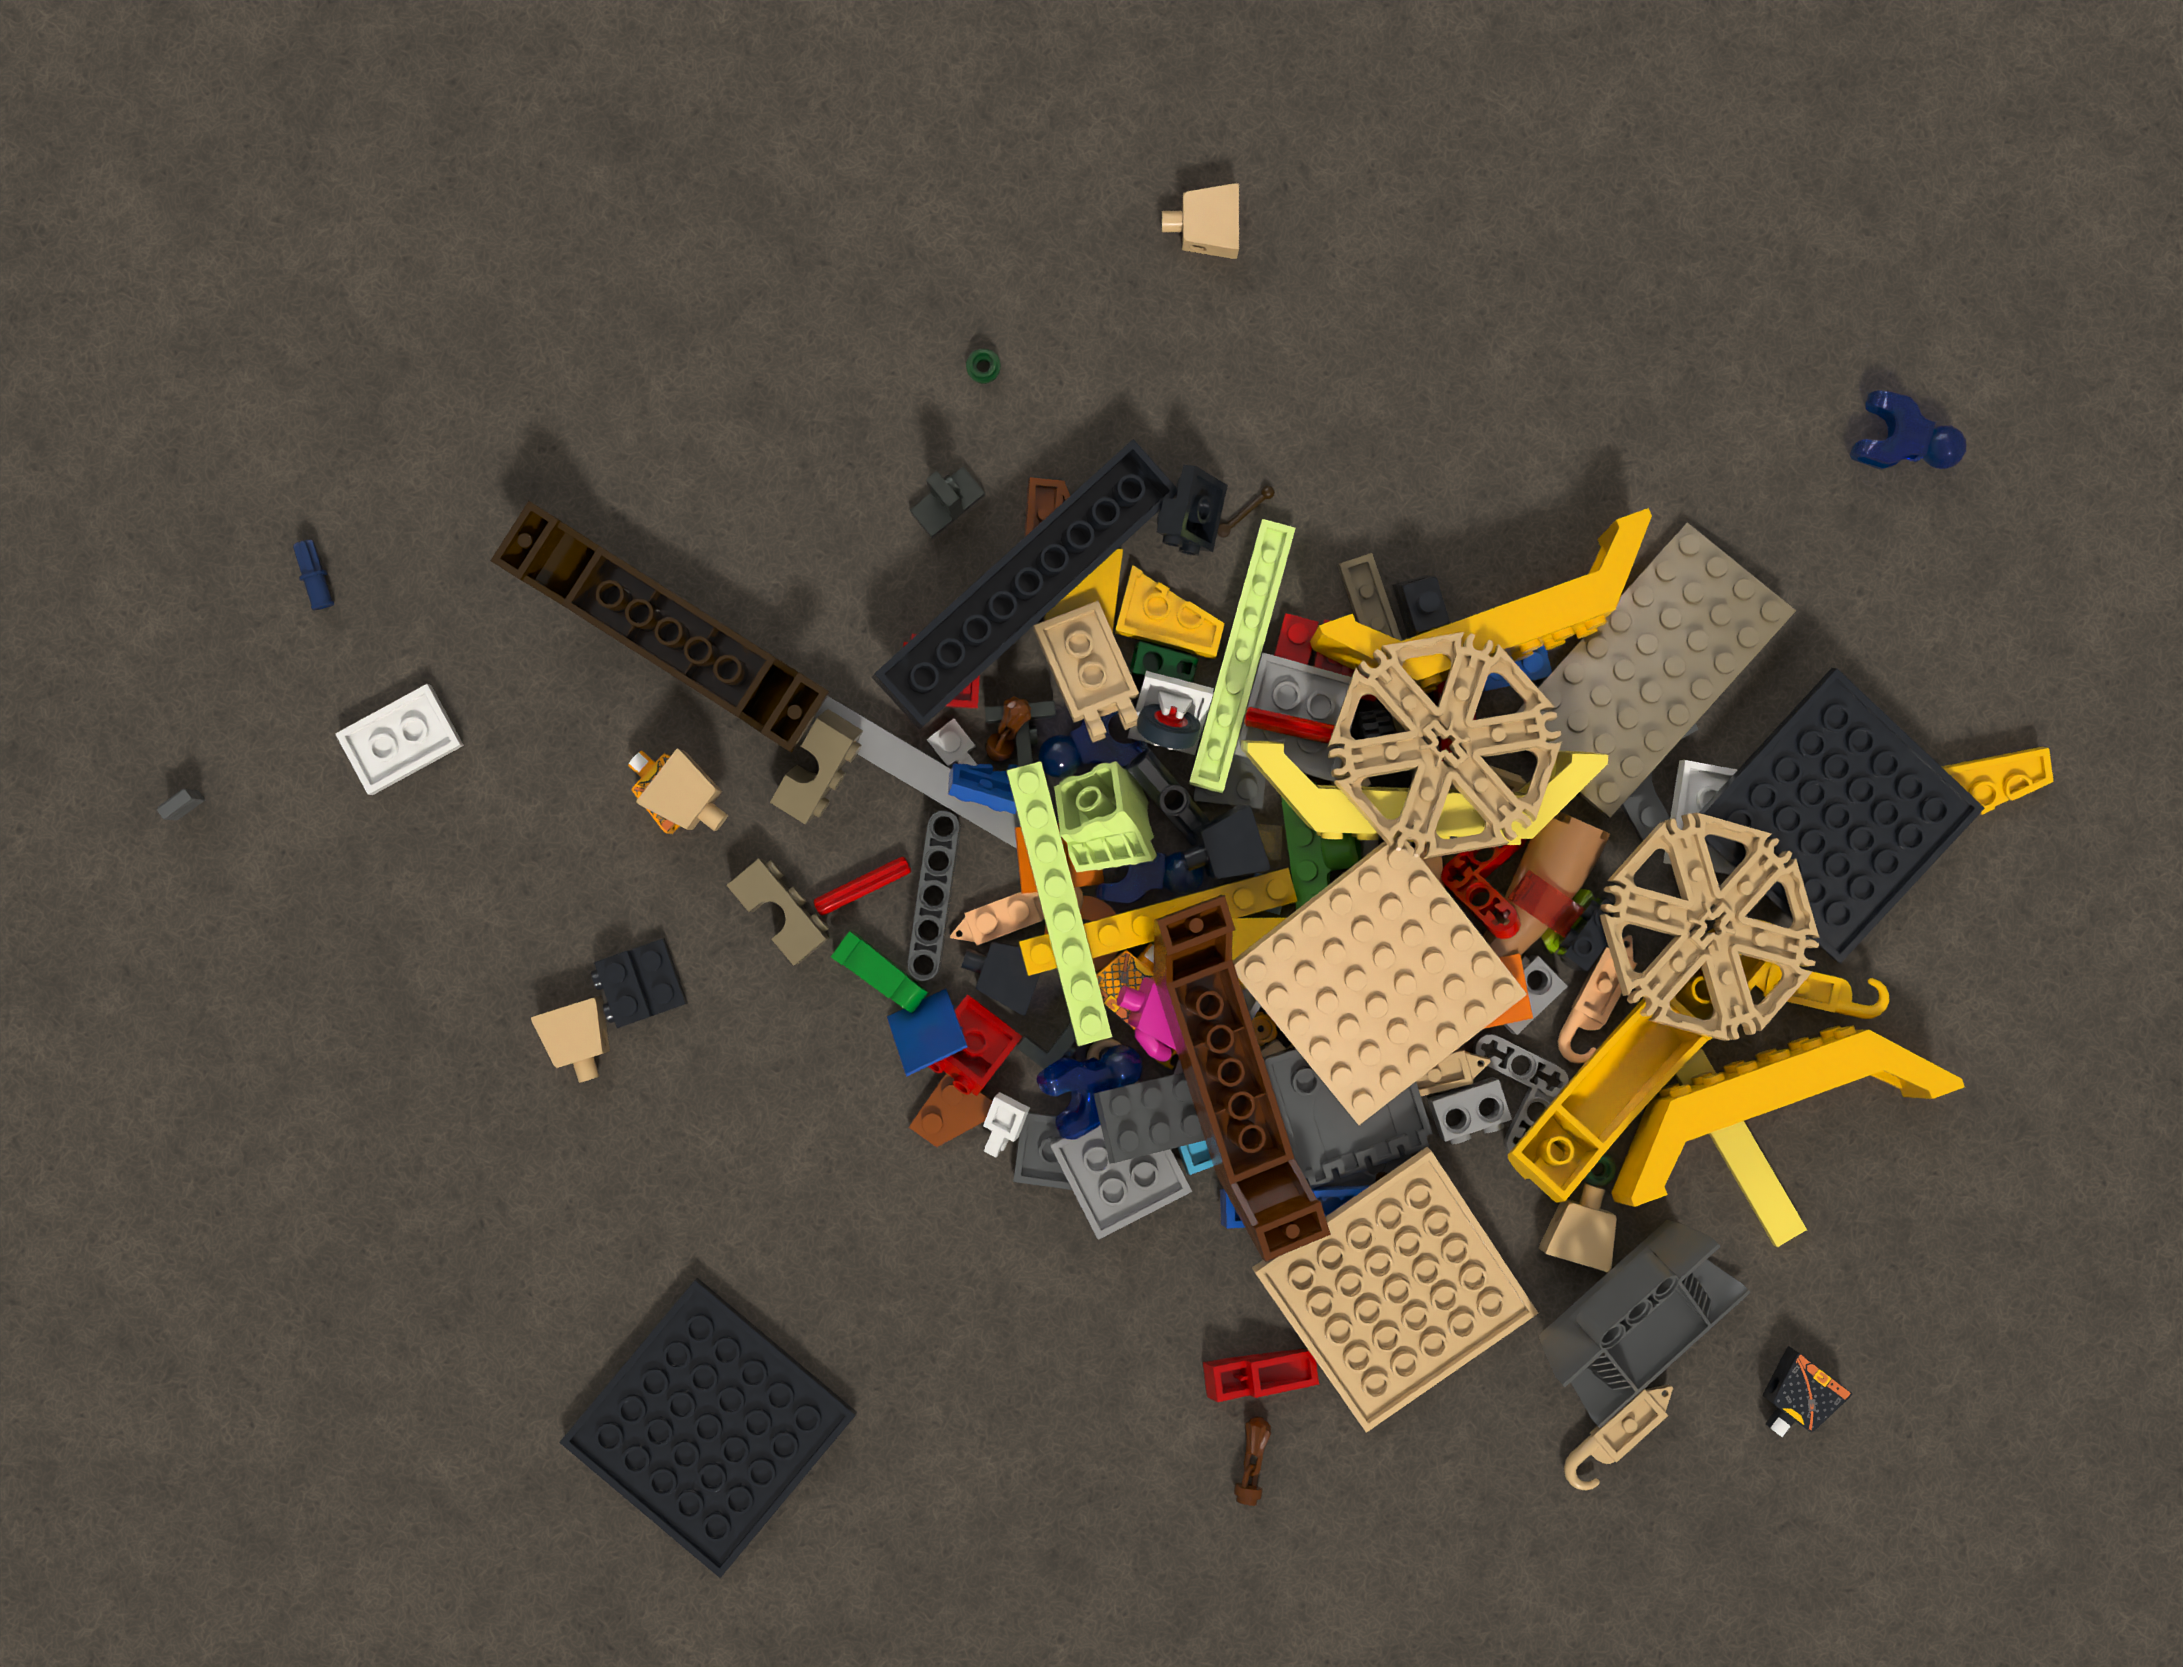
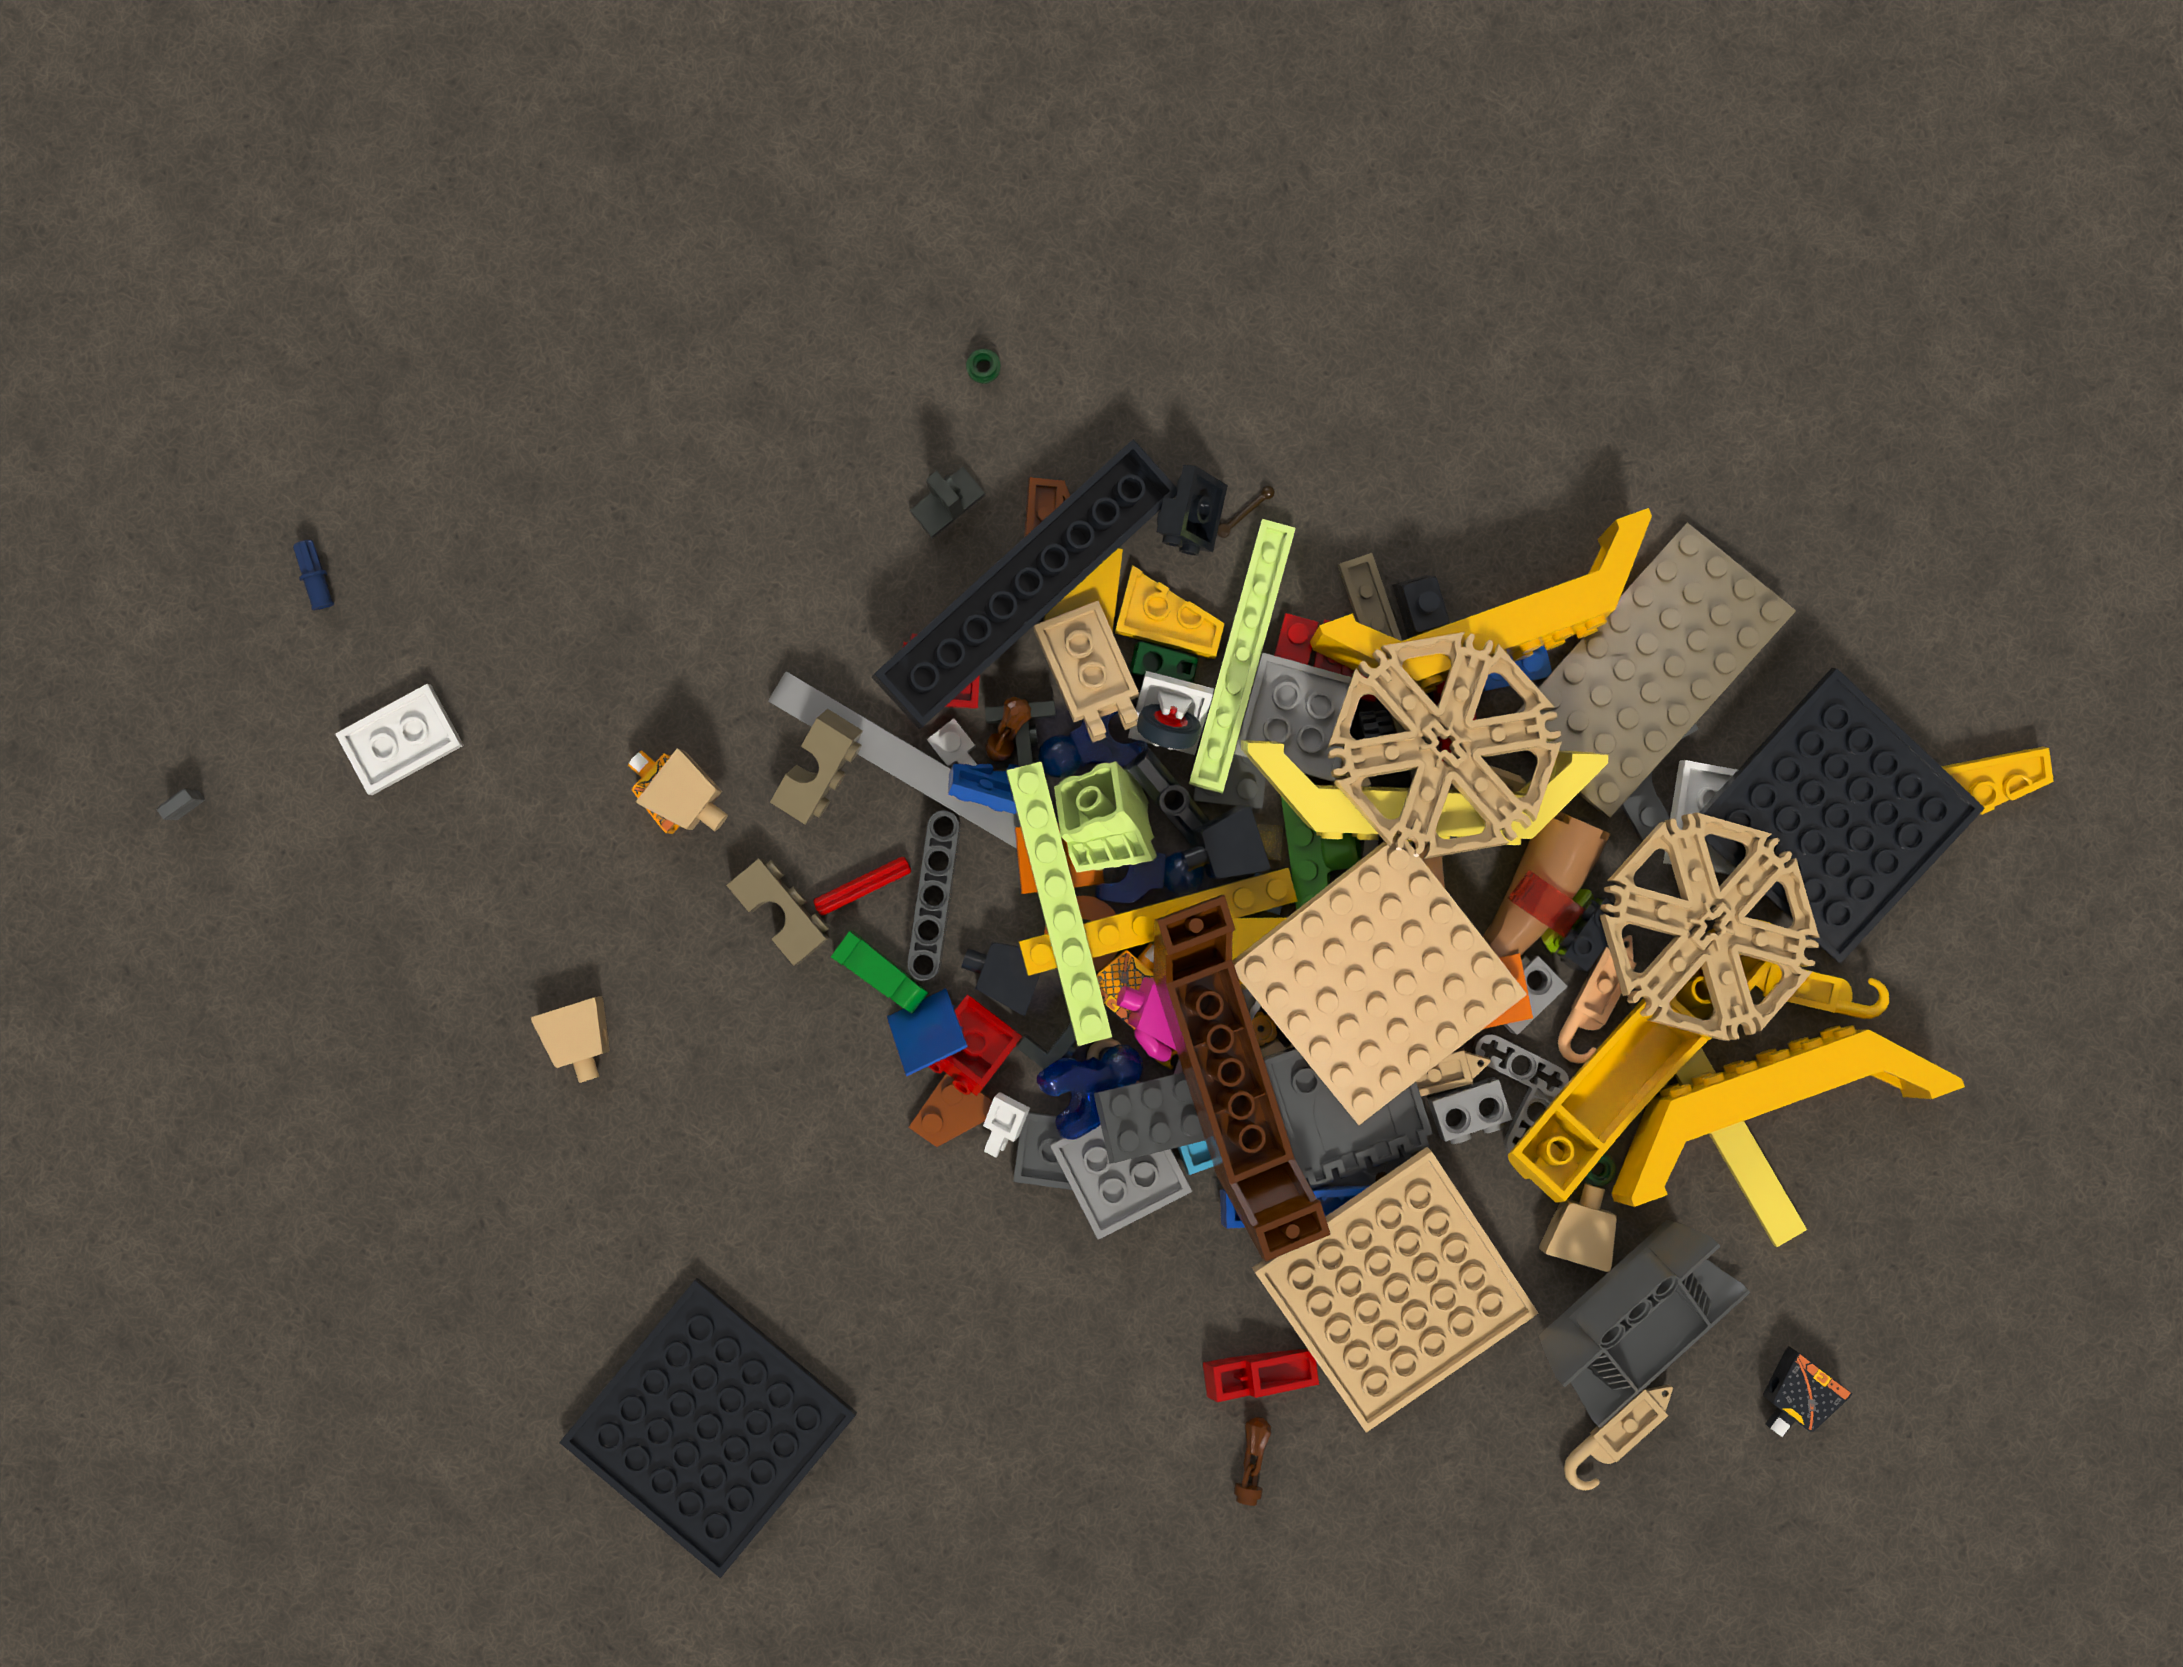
dark brown slope [490,501,830,753] -> none
black plate [591,938,688,1028] -> none
light nougat plate [950,887,1084,946] -> none
tan torso [1162,184,1239,259] -> none
red axle [1244,707,1341,747] -> none
red beam [1441,839,1527,939] -> none
clear blue piece [1850,390,1966,469] -> none

